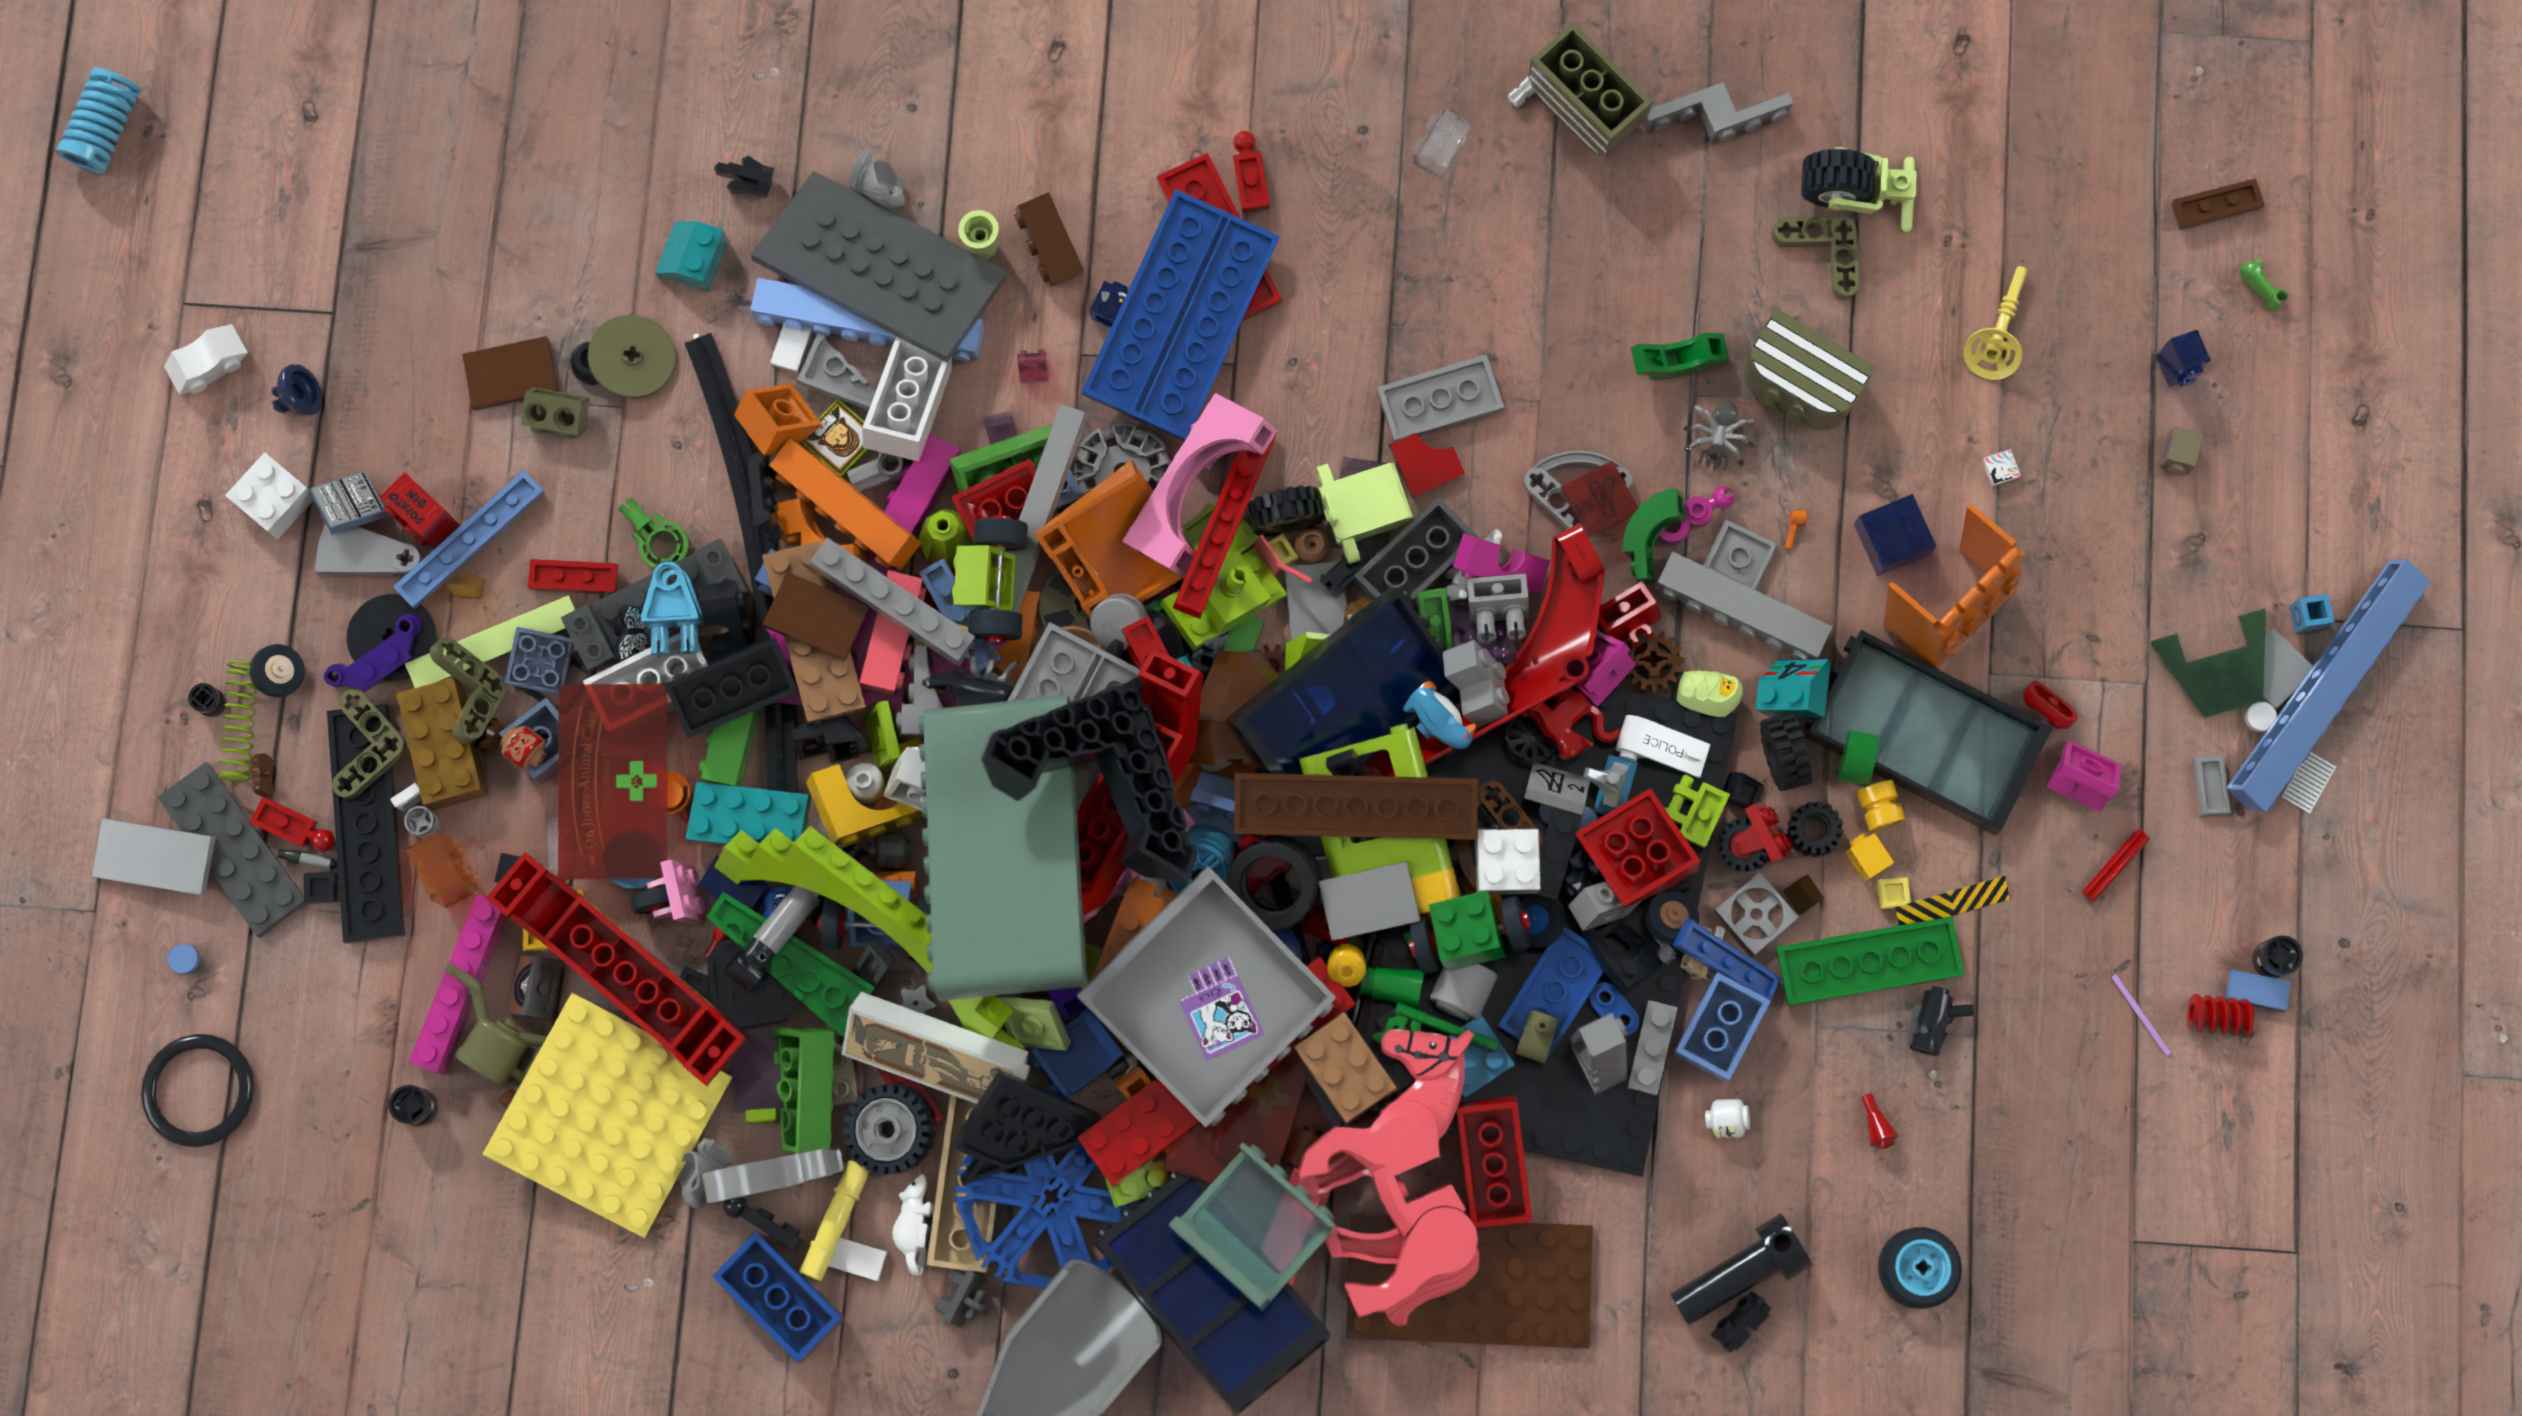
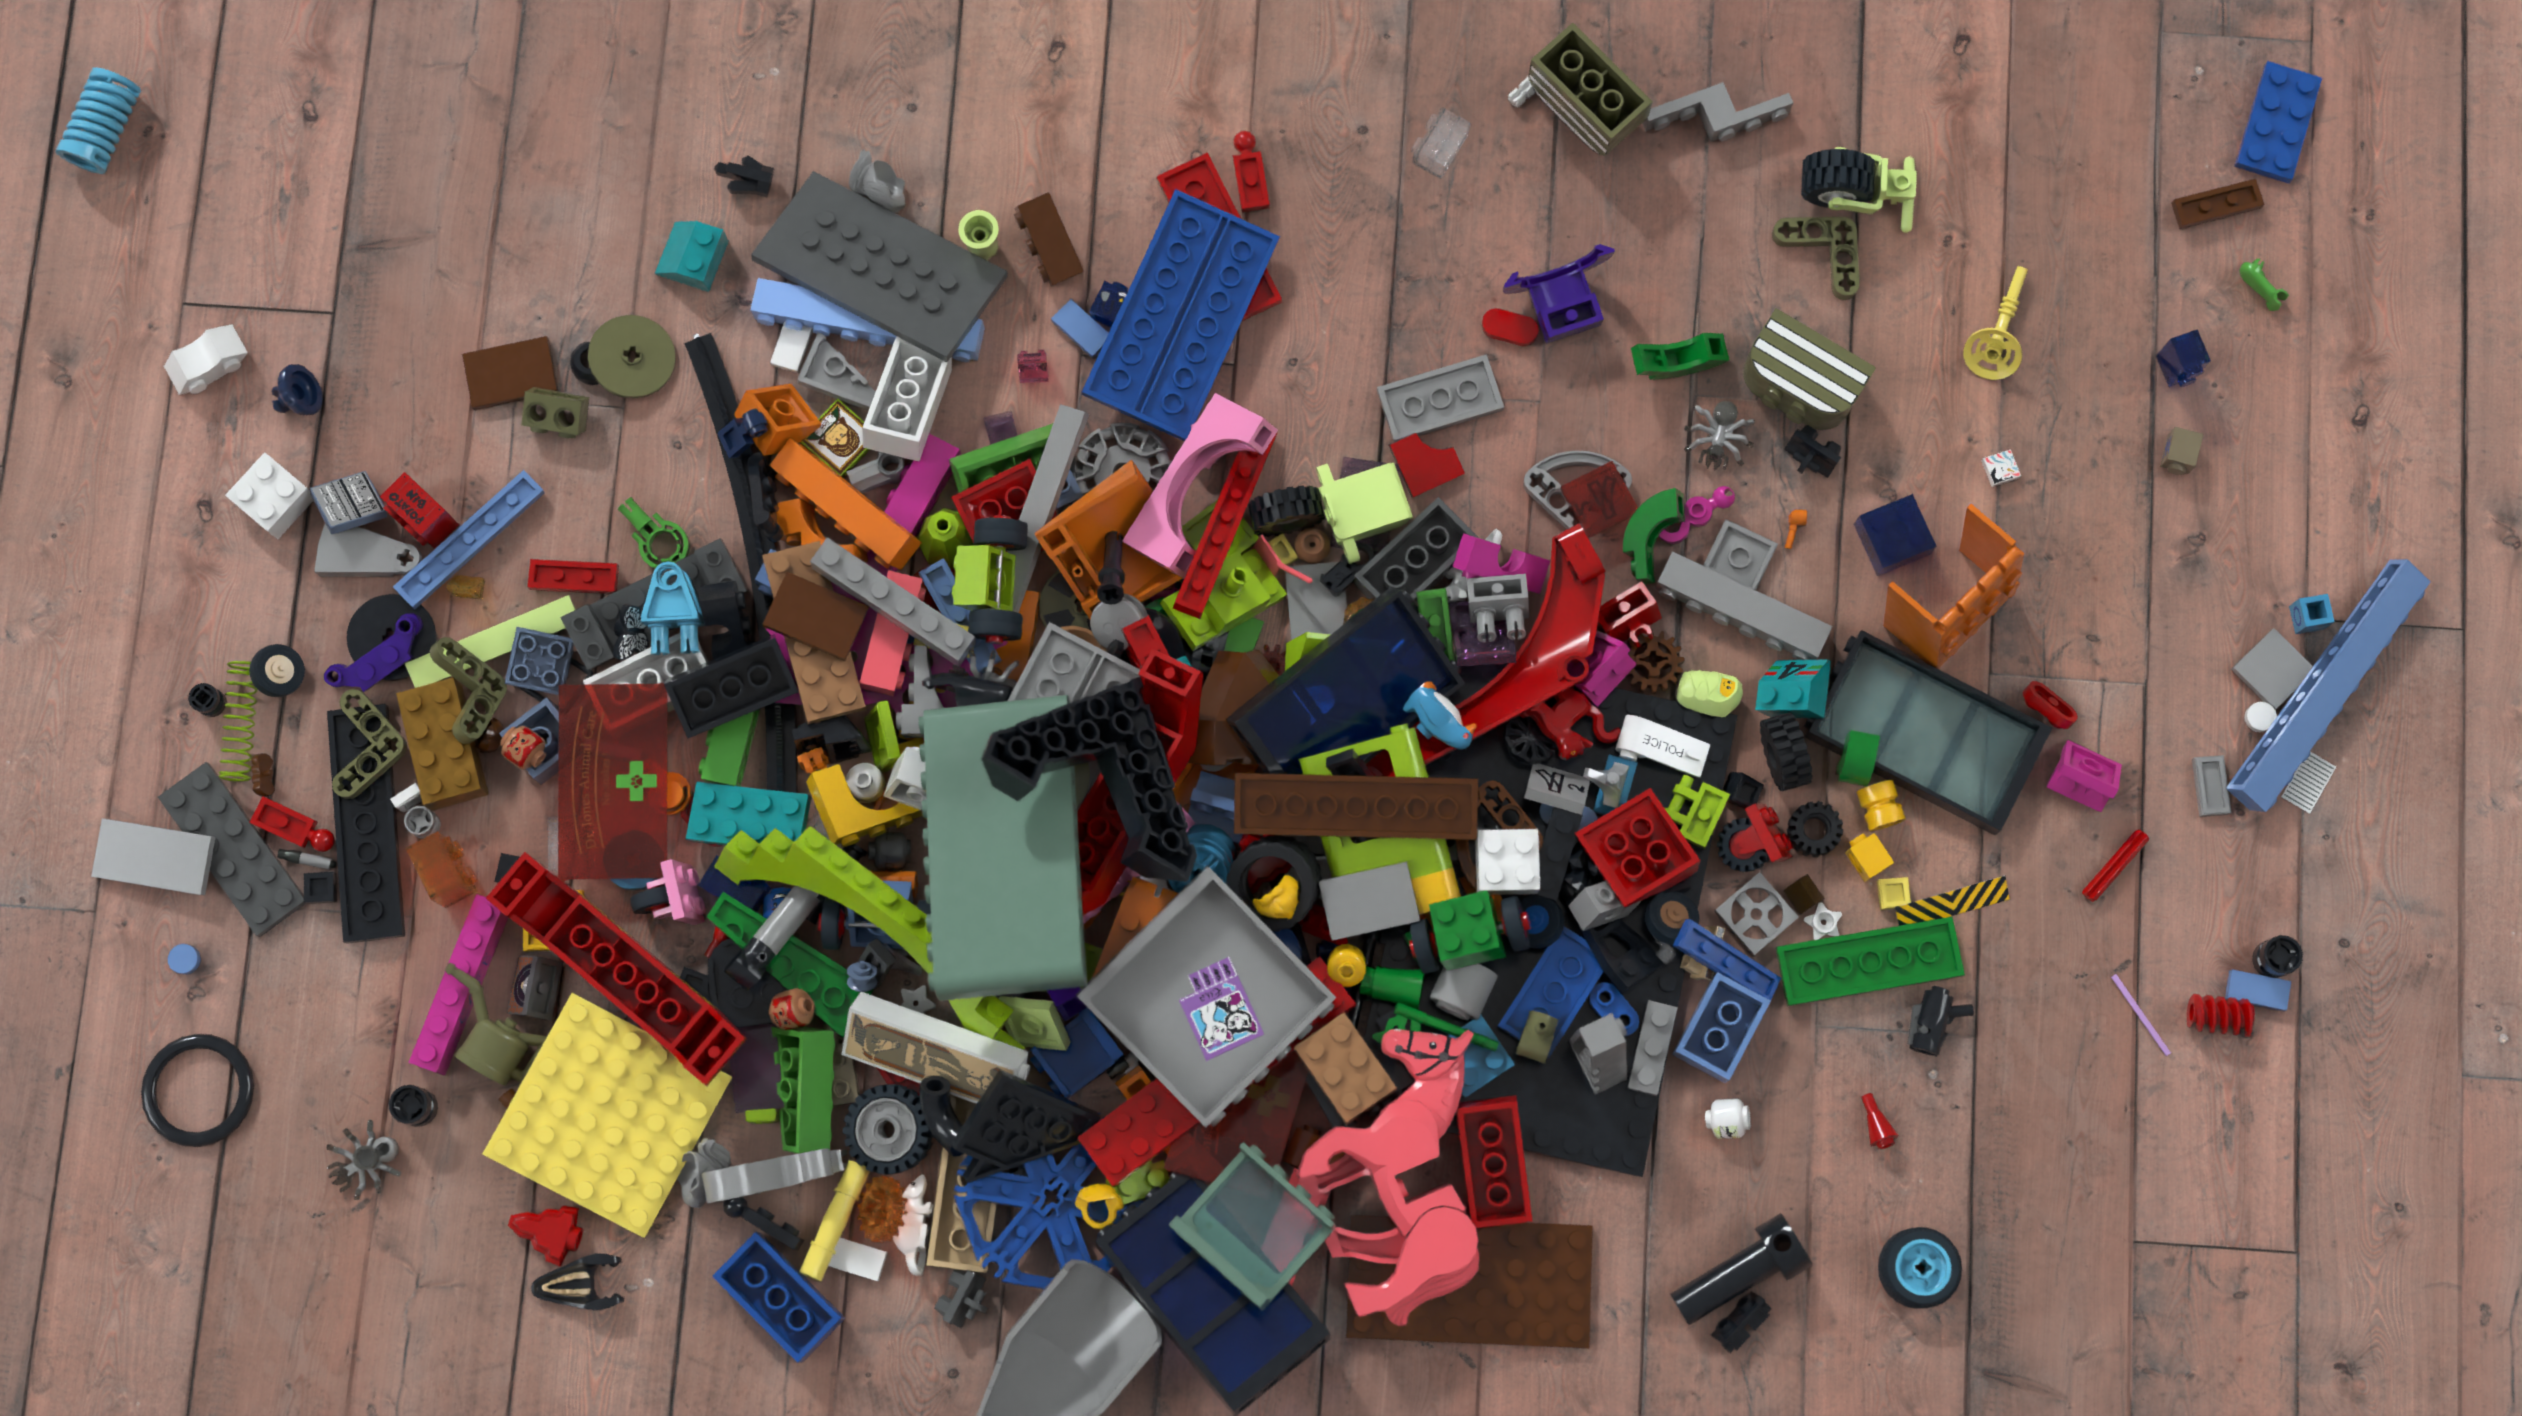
light grey brick [1443,640,1509,728] -> none
clear green wing [2150,608,2266,718] -> none
none -> animal [326,1120,402,1200]
none -> red rock [508,1205,583,1267]
none -> black animal [531,1253,624,1310]
none -> dark blue plate [717,409,768,458]
none -> nougat head [769,988,815,1030]
none -> orange piece [797,747,830,775]
none -> sand blue wheel [847,961,877,992]
none -> clear orange gear [857,1176,908,1243]
none -> black cylinder [919,1076,964,1157]
none -> medium blue tile [1051,299,1108,359]
none -> yellow piece [1075,1184,1124,1229]
none -> black pin [1097,531,1125,605]
none -> yellow piece [1253,875,1298,919]
none -> red tile [1482,308,1539,346]
none -> dark purple piece [1503,244,1615,344]
none -> black hips [1784,425,1841,478]
none -> white plate [1804,902,1842,940]
none -> blue plate [2234,61,2322,184]

